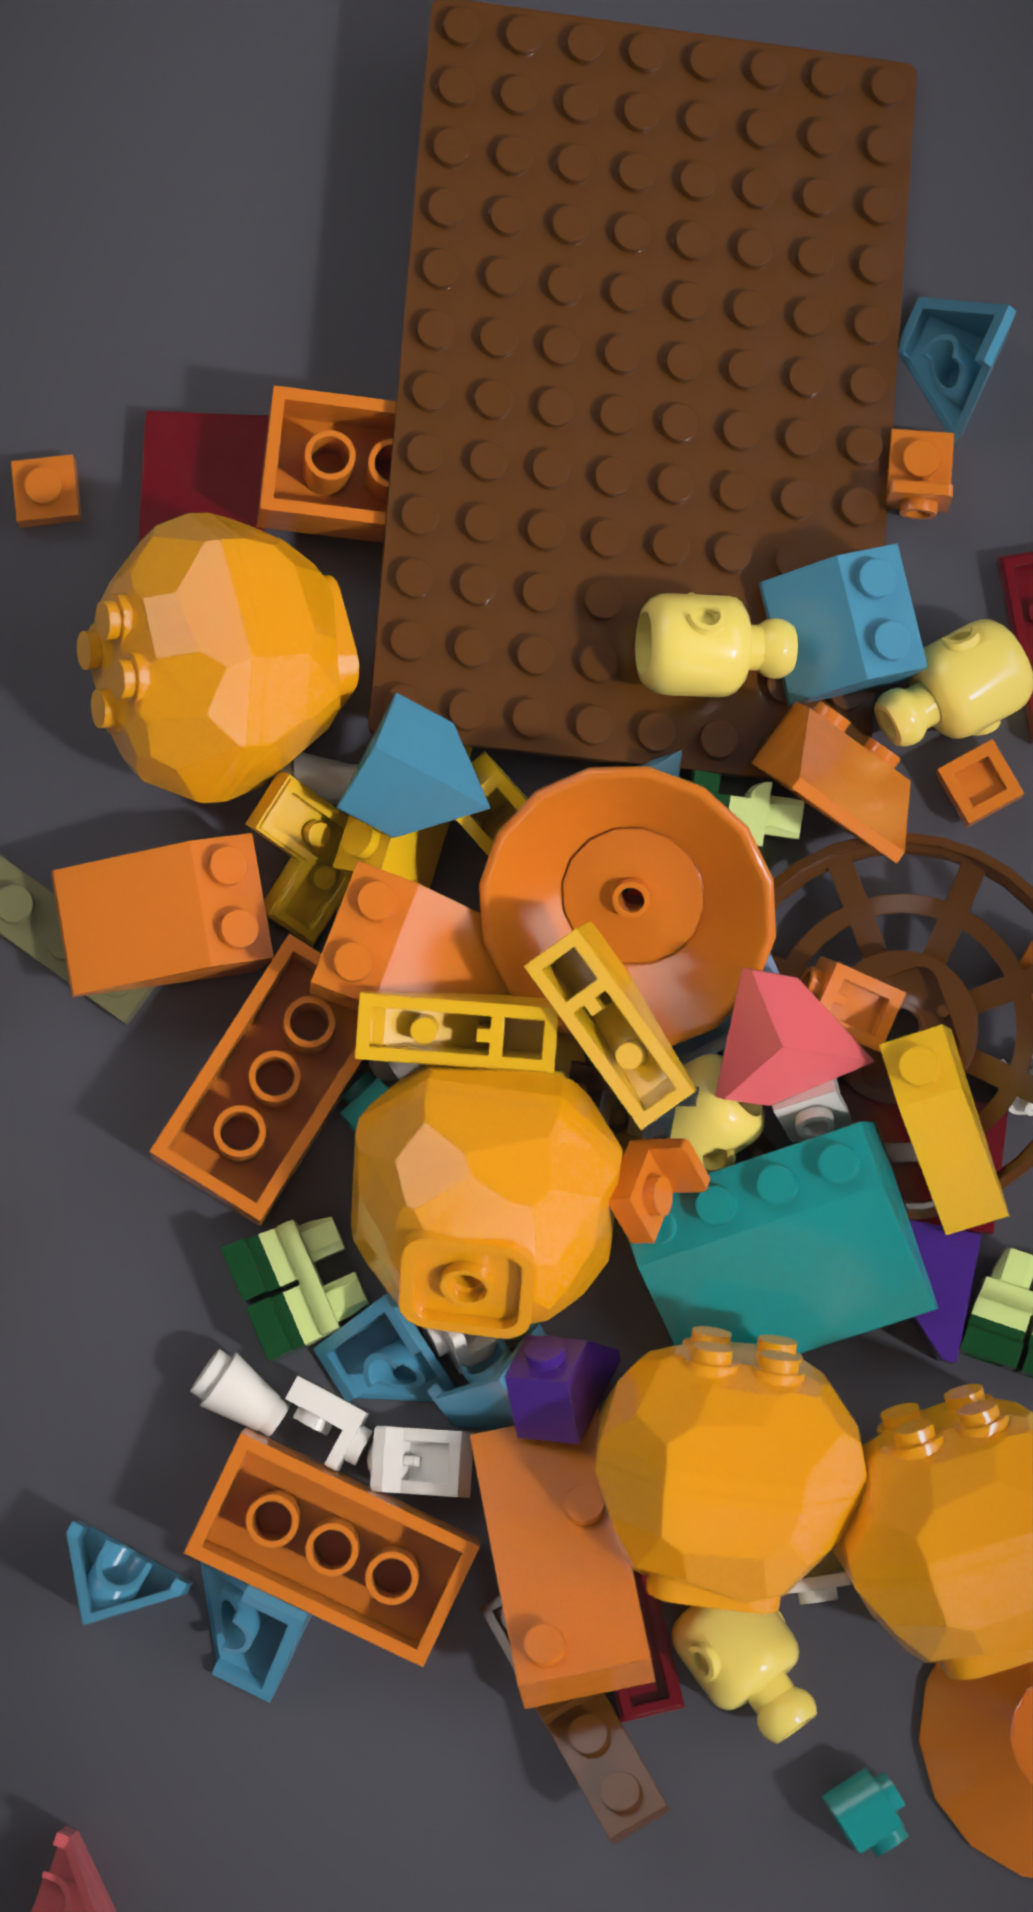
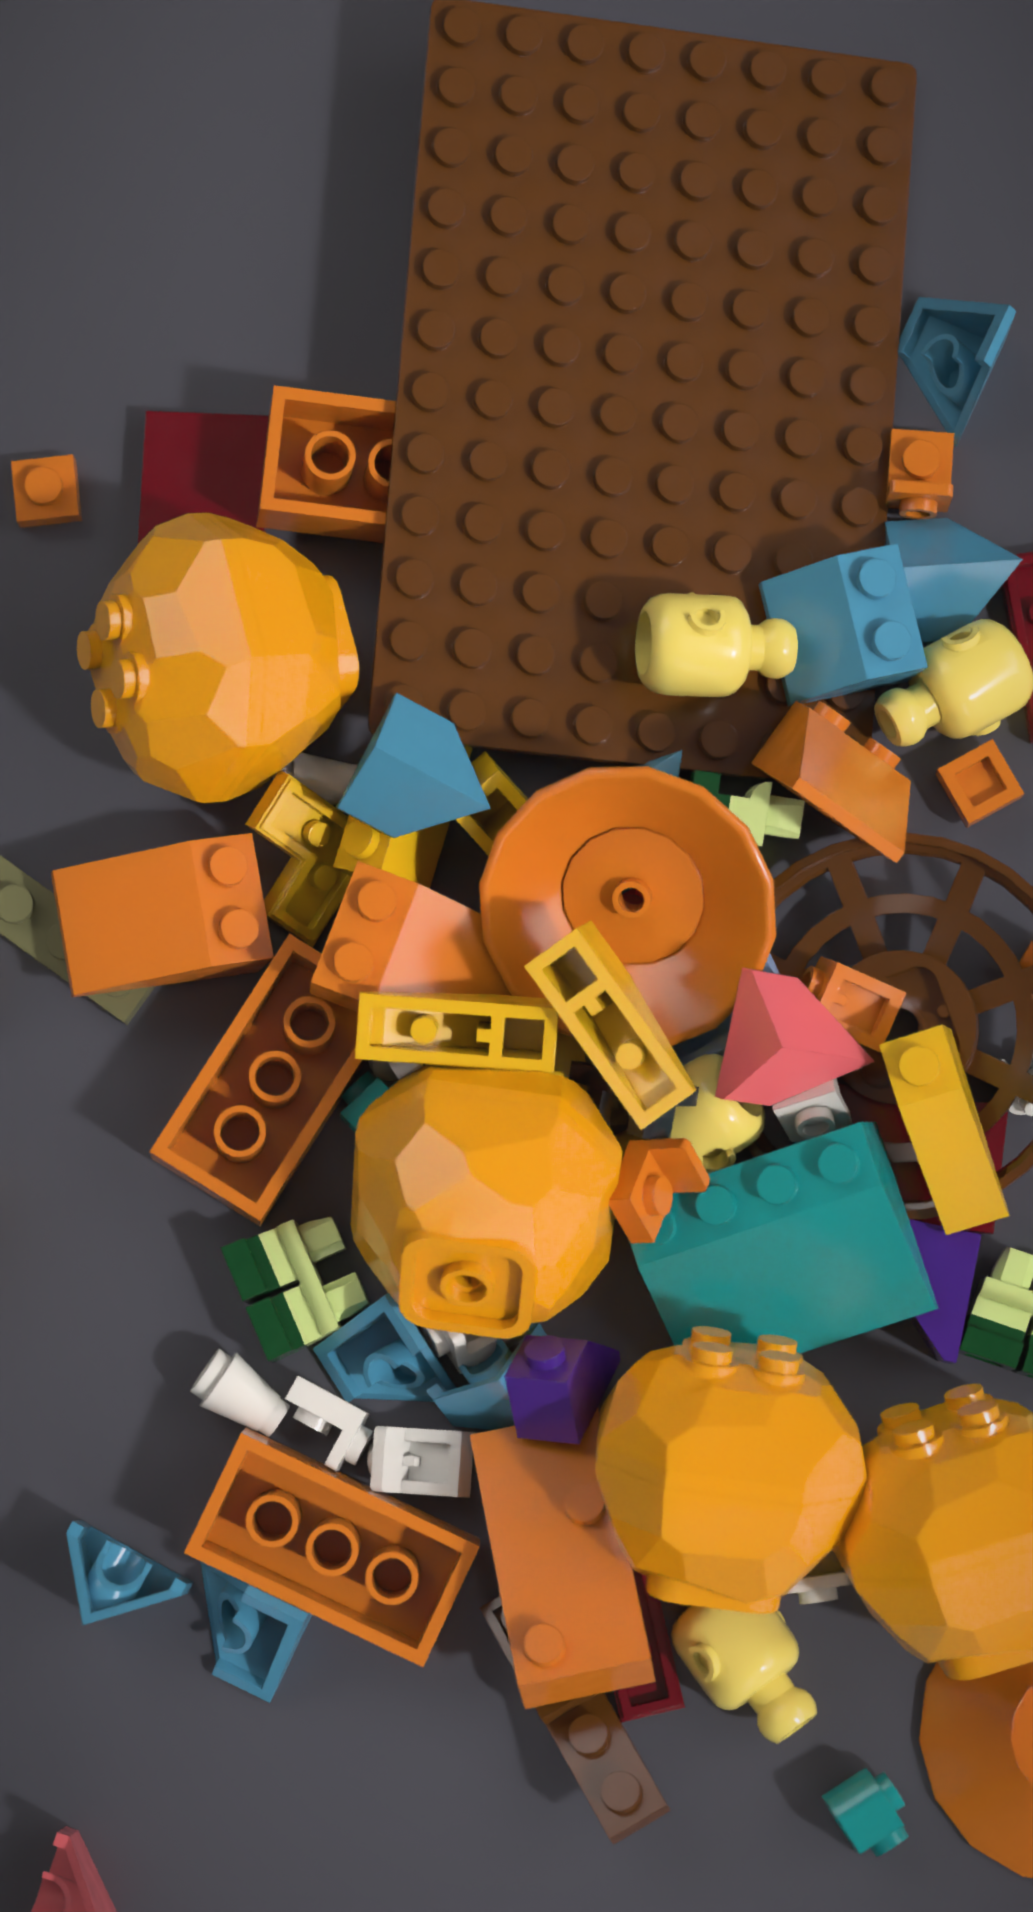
none -> dark azure slope [885,518,1023,645]

